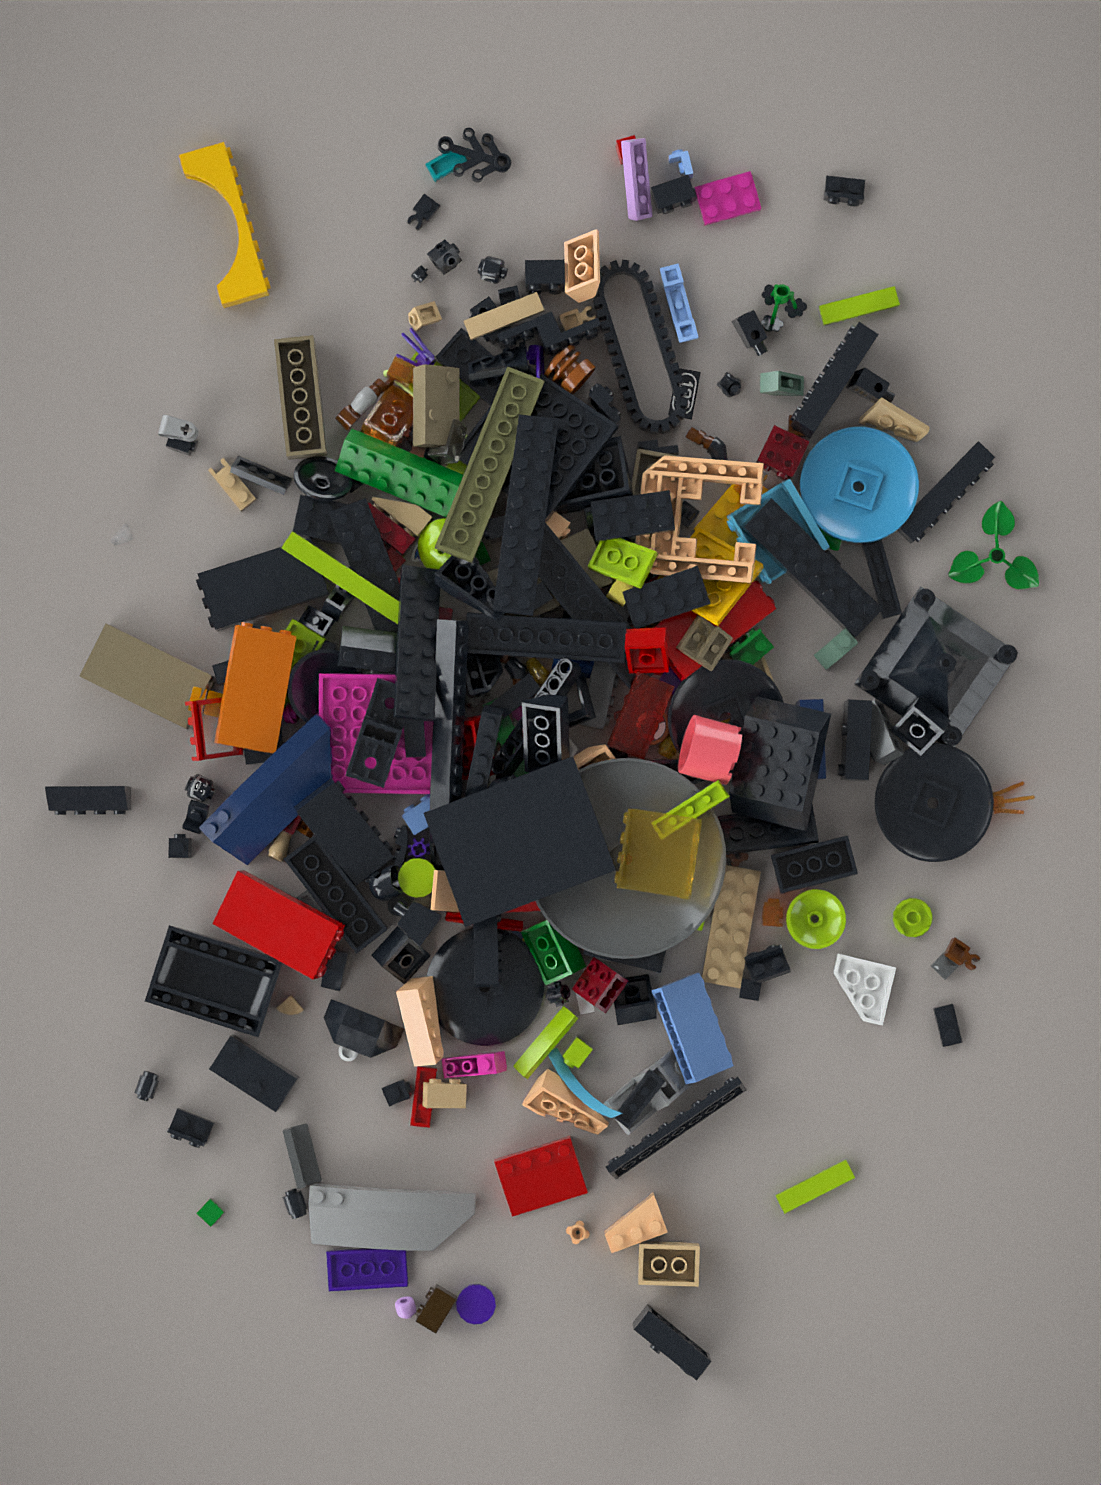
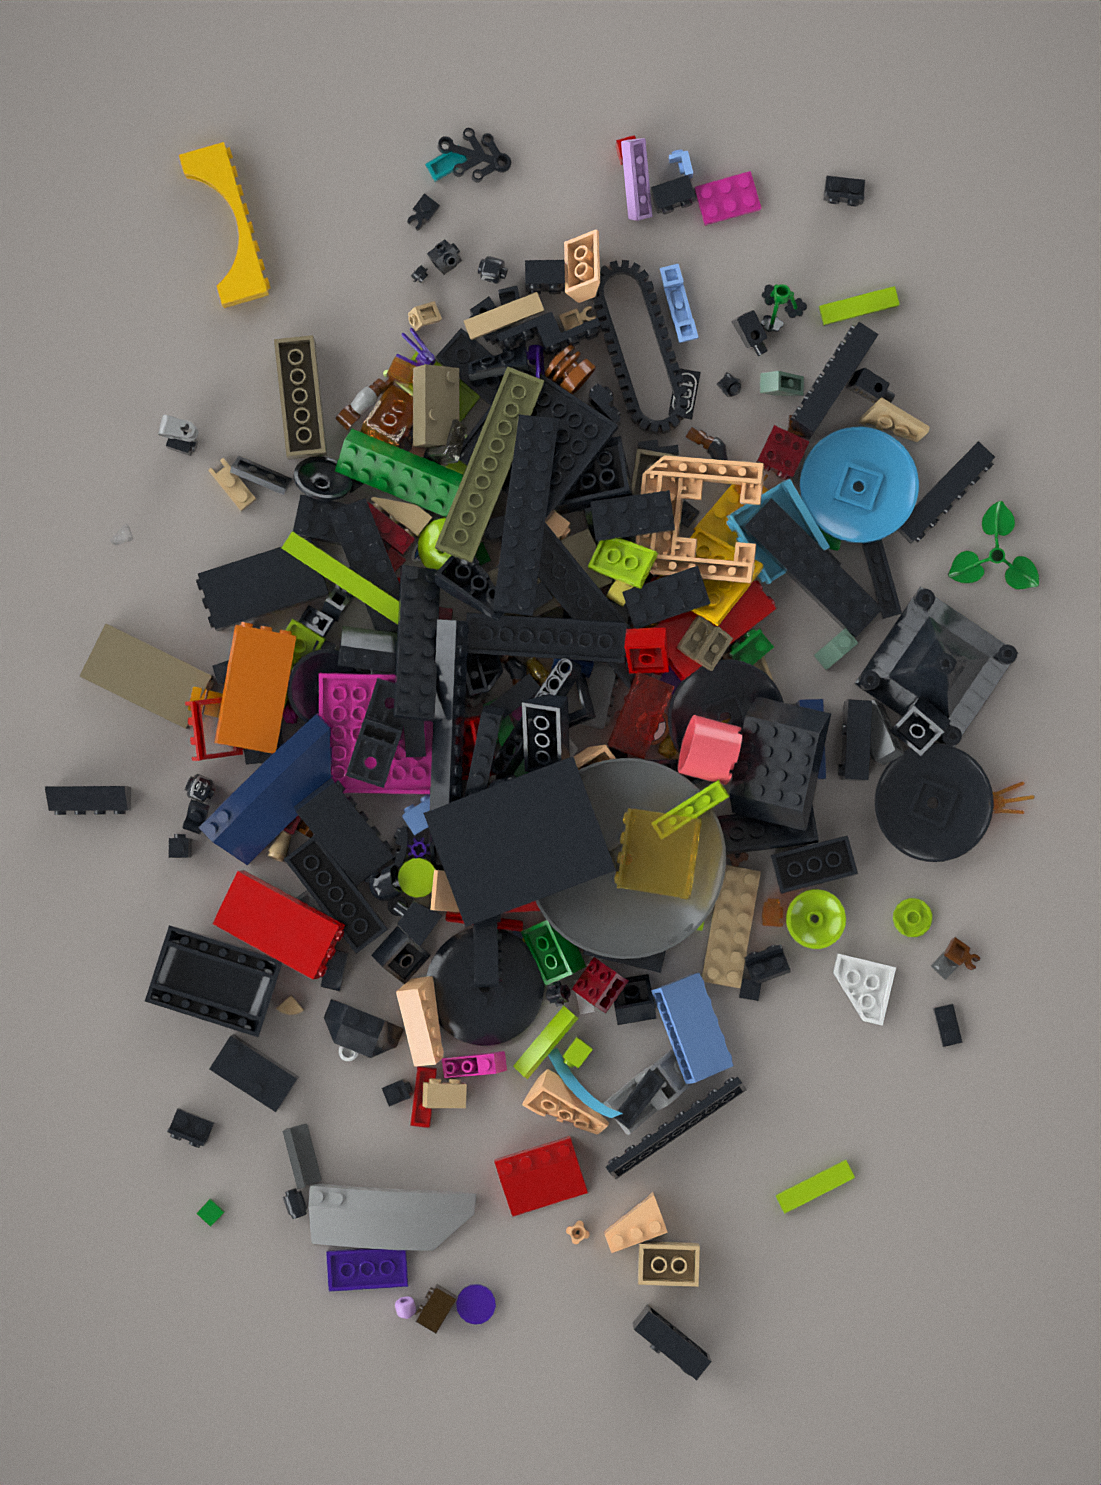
black brick [134,1070,159,1101] -> none

